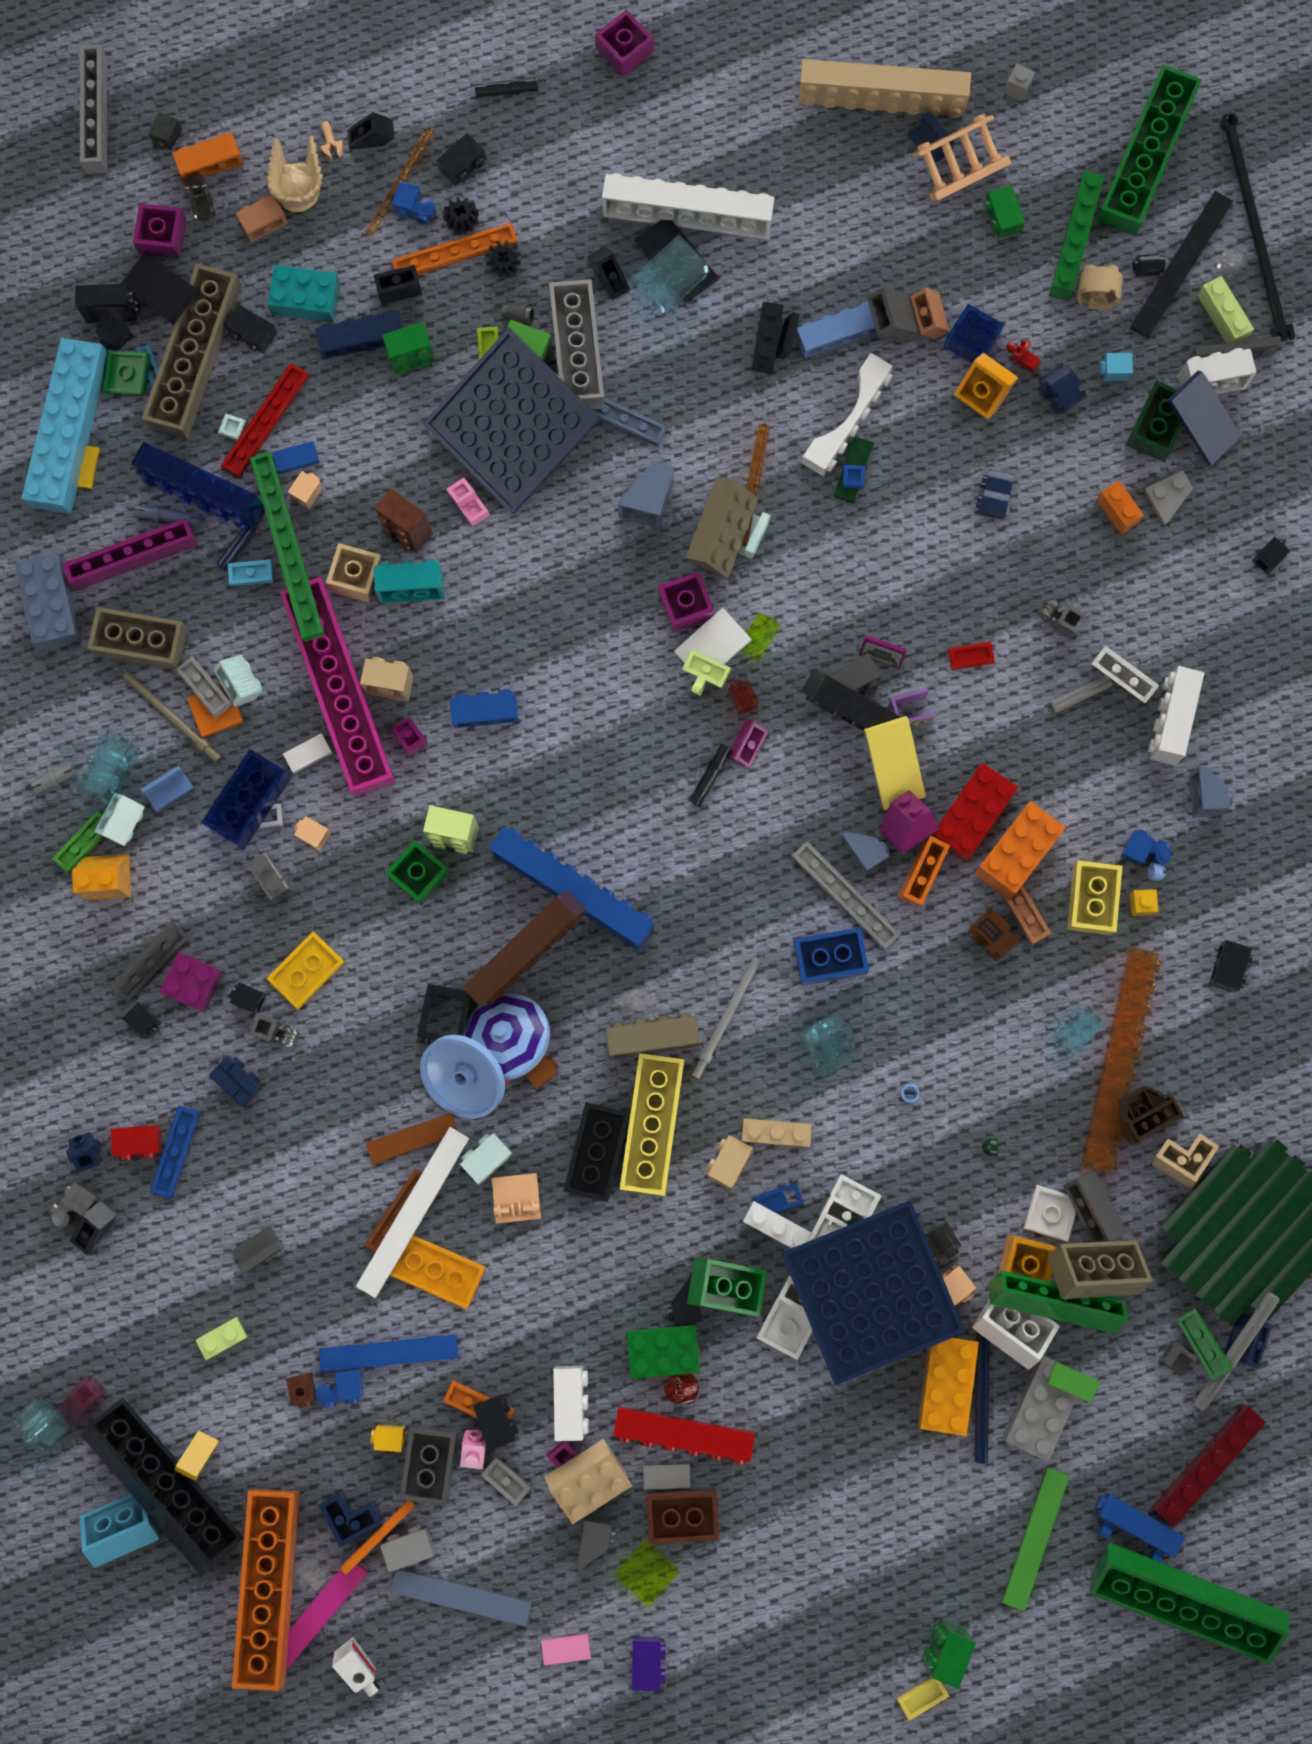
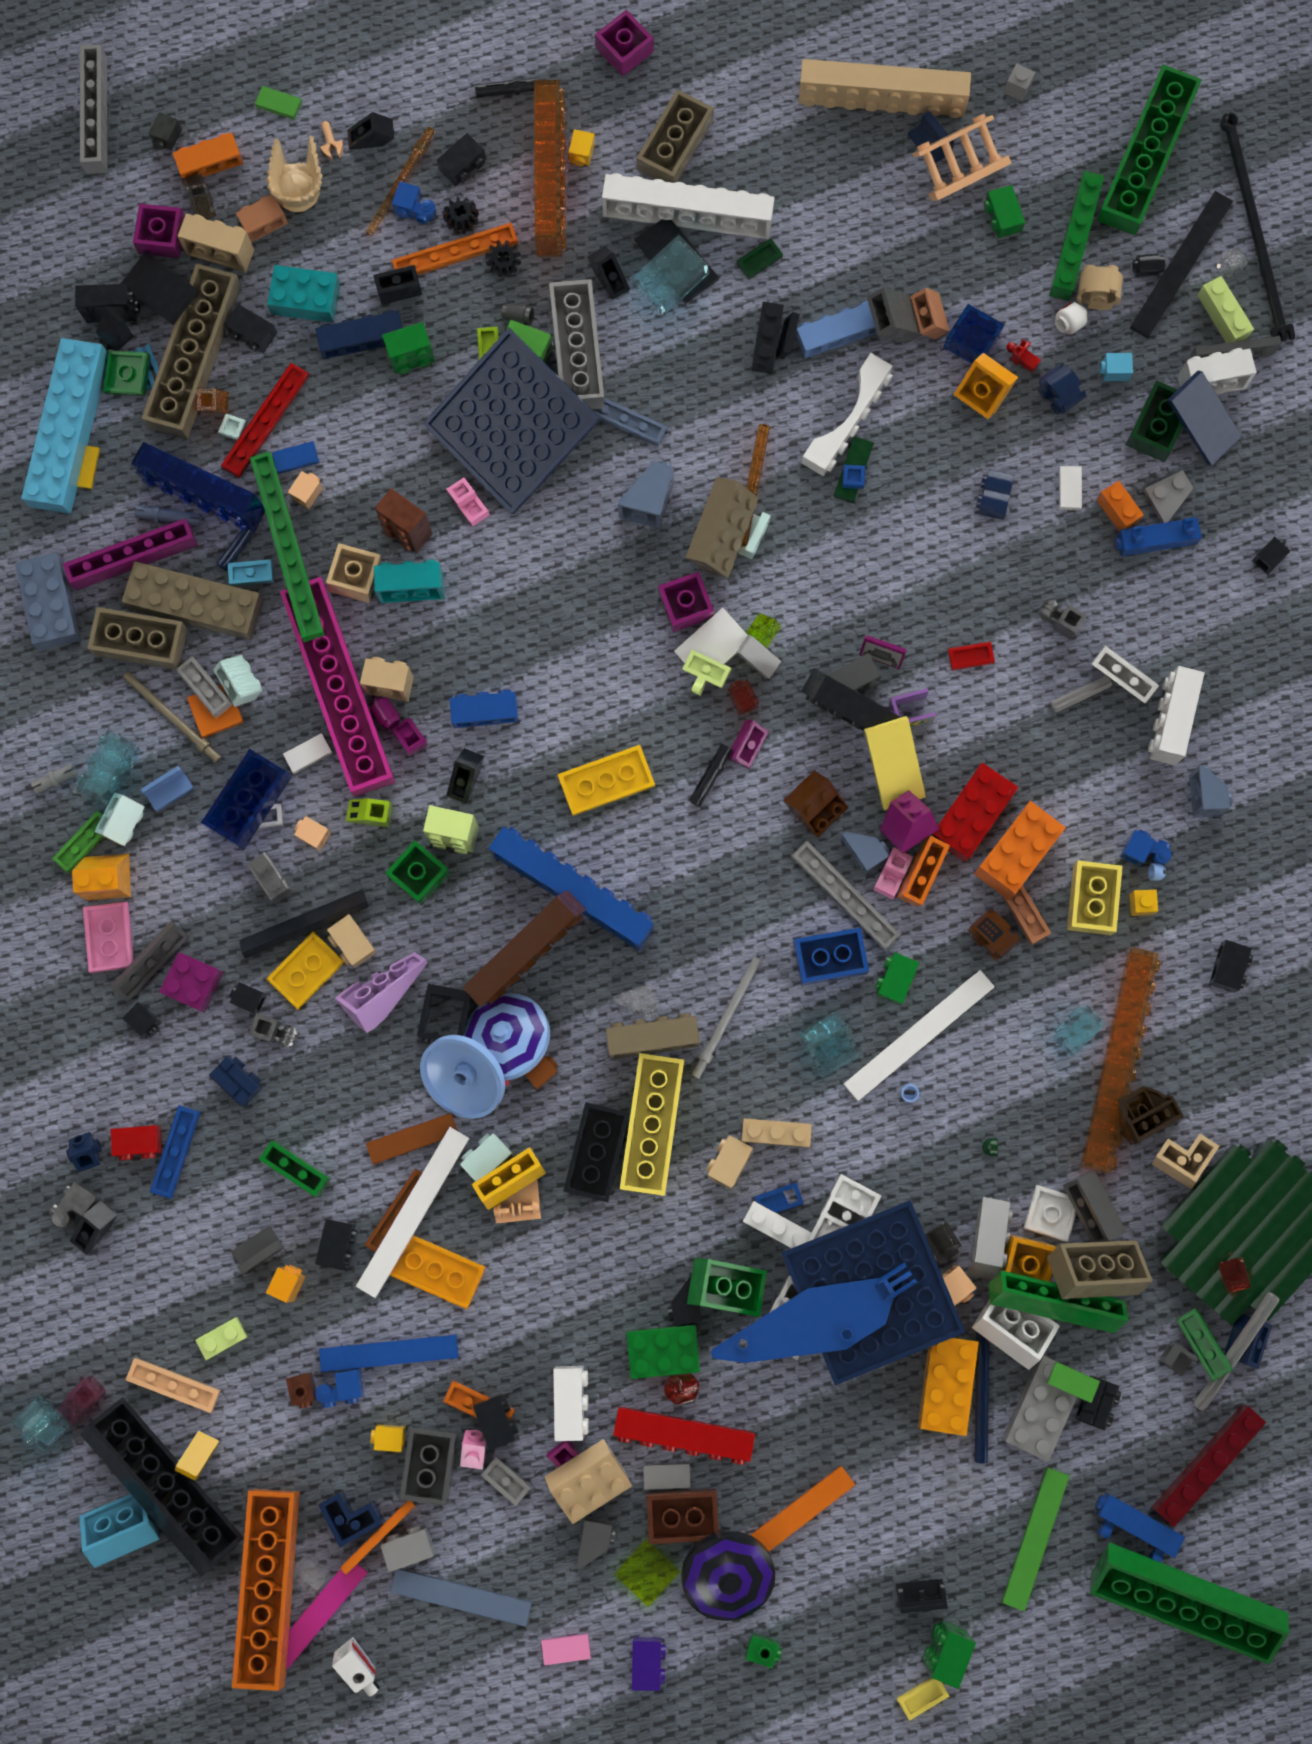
none -> bright pink tile [83,901,134,973]
none -> dark tan brick [122,561,264,641]
none -> light nougat plate [126,1358,221,1413]
none -> tan brick [178,213,254,272]
none -> clear orange brick [197,389,229,414]
none -> black tile [239,889,369,958]
none -> bright green tile [255,86,302,120]
none -> green brick [259,1140,332,1197]
none -> light orange brick [266,1265,306,1303]
none -> black brick [315,1219,358,1270]
none -> tan brick [327,914,377,968]
none -> lavender wedge [335,952,428,1033]
none -> lime slope [346,798,393,828]
none -> magenta brick [370,696,401,730]
none -> black slope [446,748,484,804]
none -> yellow brick [472,1147,546,1211]
none -> clear orange brick [534,80,566,257]
none -> yellow plate [557,745,655,816]
none -> yellow brick [568,129,595,167]
none -> dark tan brick [636,89,714,183]
none -> dish [681,1531,775,1621]
none -> blue wing [711,1262,917,1363]
none -> dark green tile [736,238,783,280]
none -> light grey tile [736,635,781,679]
none -> green brick [745,1632,782,1669]
none -> orange tile [750,1465,855,1551]
none -> reddish brown slope [783,770,848,838]
none -> white tile [843,970,995,1101]
none -> bright pink slope [873,847,913,899]
none -> green brick [874,952,920,1006]
none -> black hinge [896,1578,948,1613]
none -> light grey wedge [967,1197,1013,1280]
none -> white head [1055,302,1087,335]
none -> white tile [1059,466,1082,510]
none -> black brick [1075,1375,1121,1431]
none -> blue brick [1115,517,1202,557]
none -> clear red panel [1218,1257,1251,1293]

